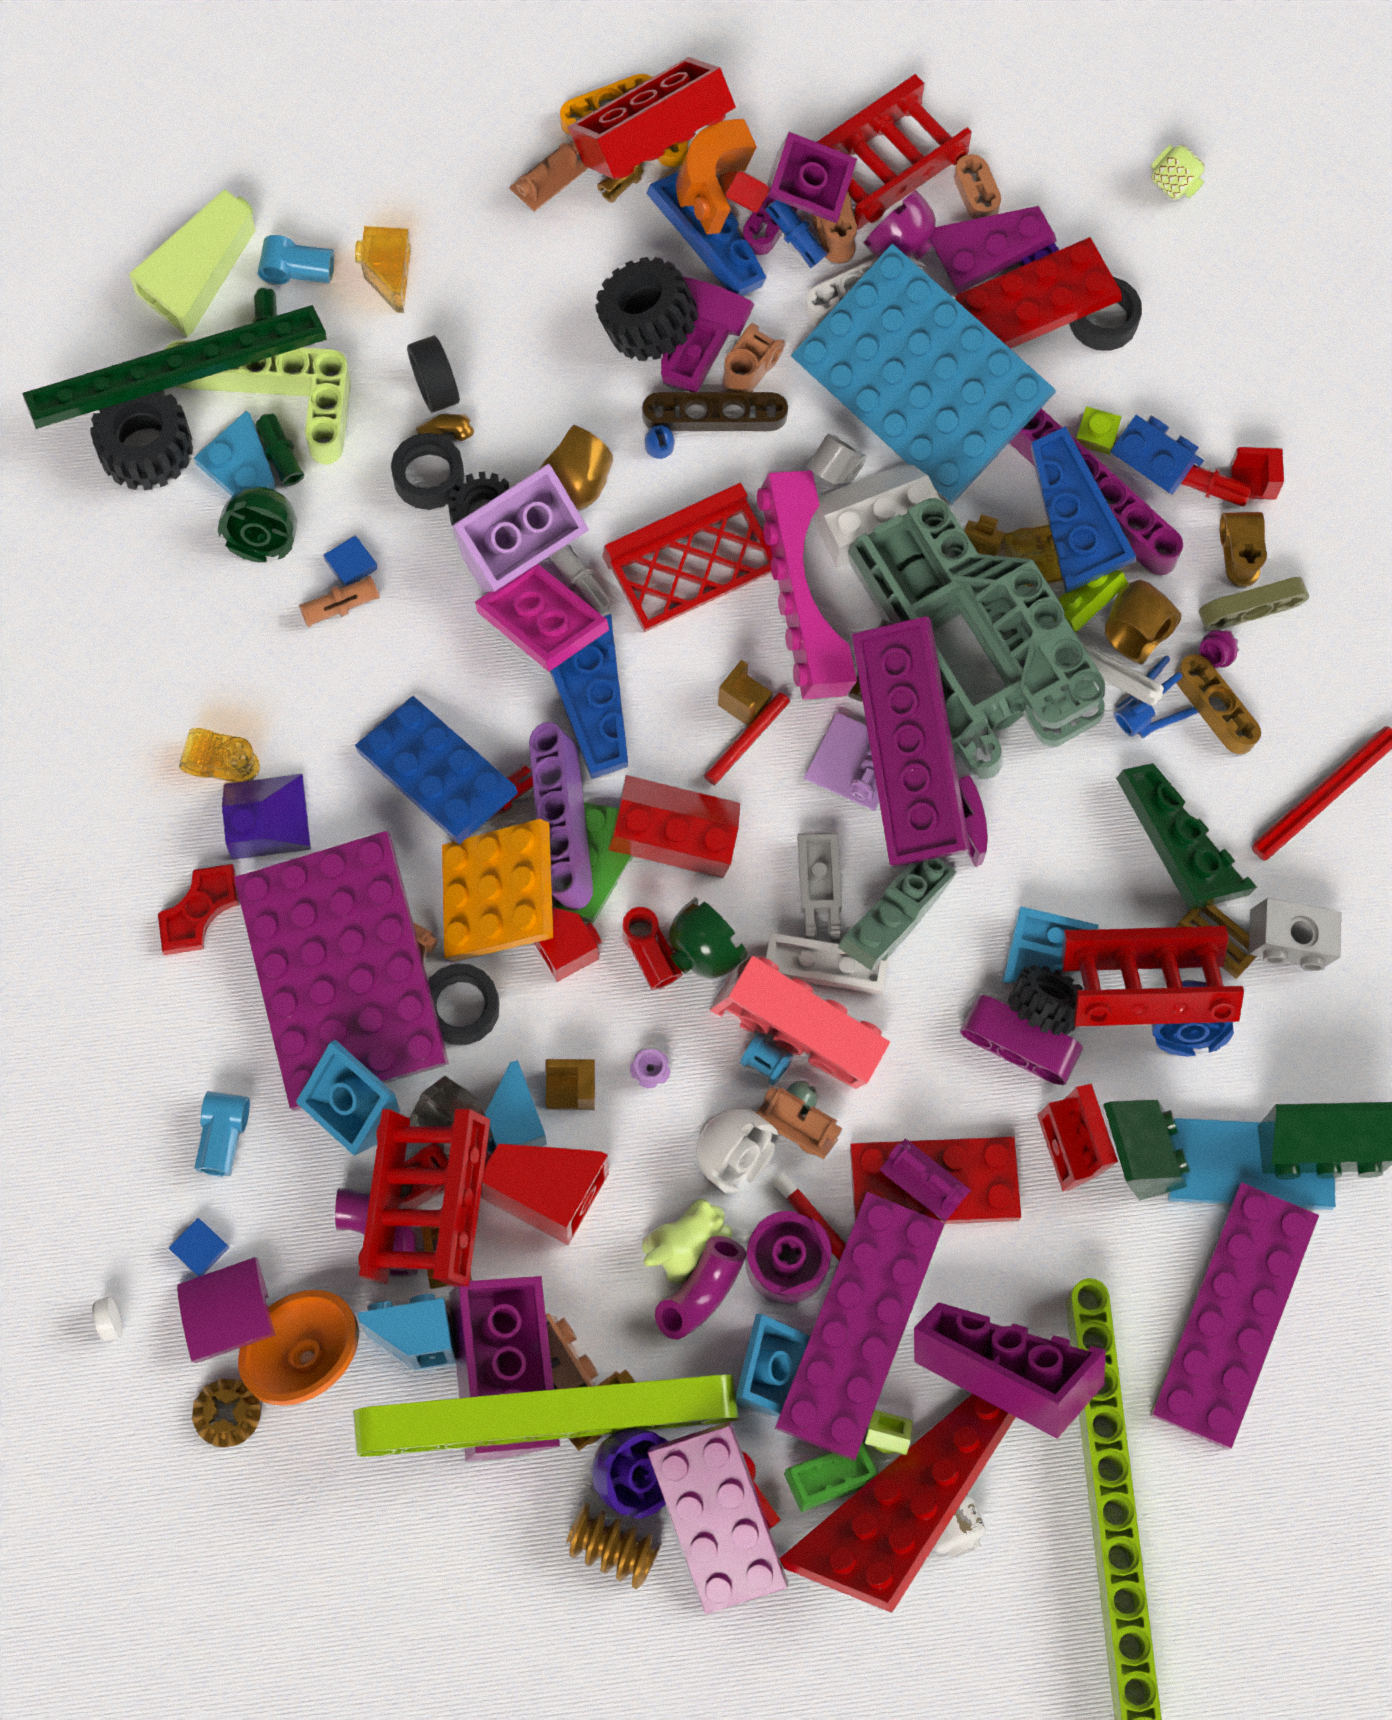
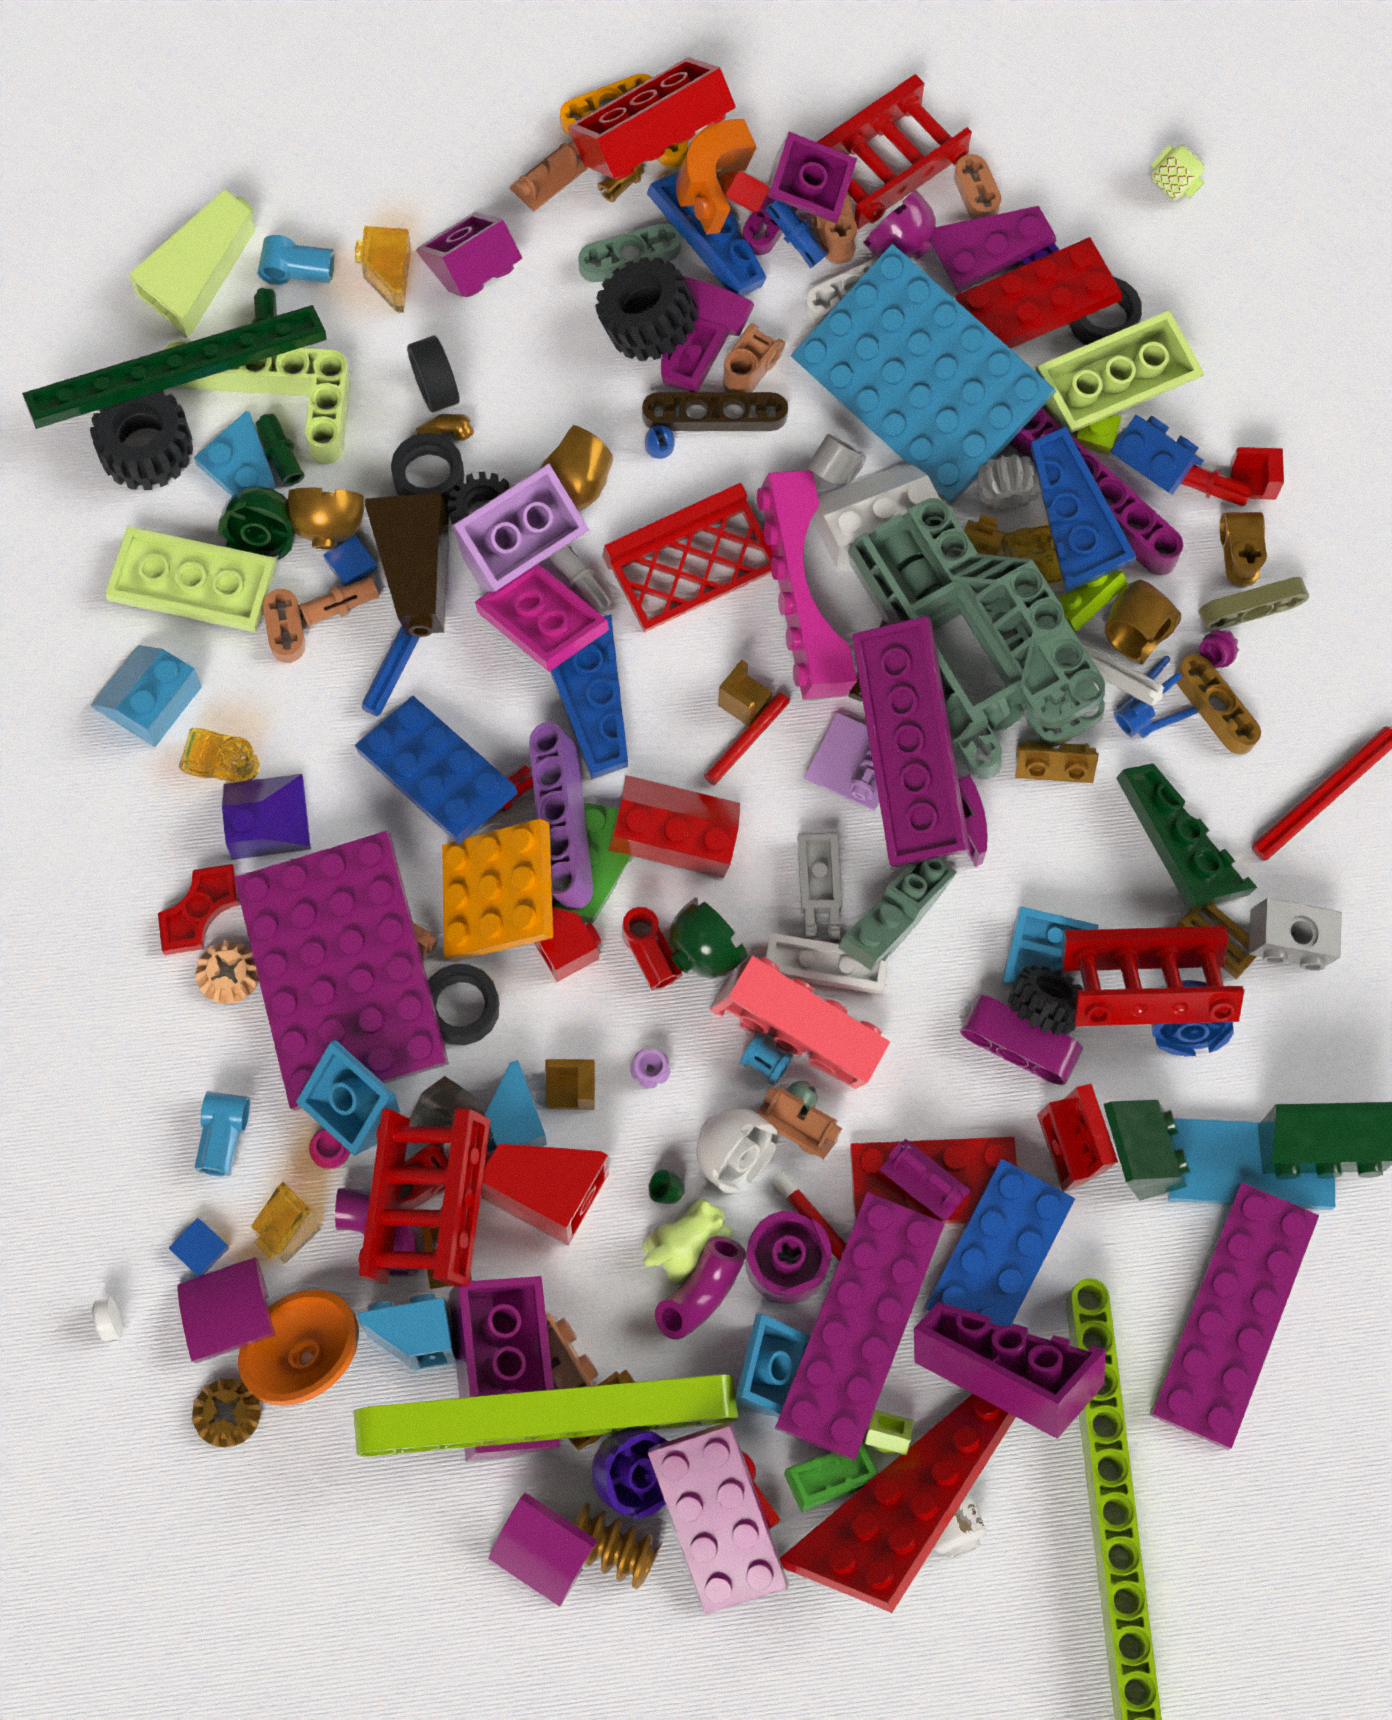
none -> dark azure slope [91,645,202,747]
none -> yellowish green plate [105,526,277,633]
none -> light nougat gear [195,940,259,1004]
none -> clear yellow slope [251,1182,321,1264]
none -> nougat beam [263,589,305,663]
none -> pearl gold cylinder [287,487,364,550]
none -> dark pink plate [309,1129,350,1169]
none -> blue axle [362,626,420,716]
none -> dark brown slope [365,492,449,637]
none -> magenta slope [416,212,523,297]
none -> magenta slope [488,1492,598,1607]
none -> sand green beam [578,223,681,282]
none -> dark green hinge [649,1170,685,1205]
none -> blue plate [923,1159,1076,1326]
none -> light grey gear [976,454,1040,511]
none -> pearl gold hinge [1015,739,1099,783]
none -> yellowish green slope [1035,310,1204,433]

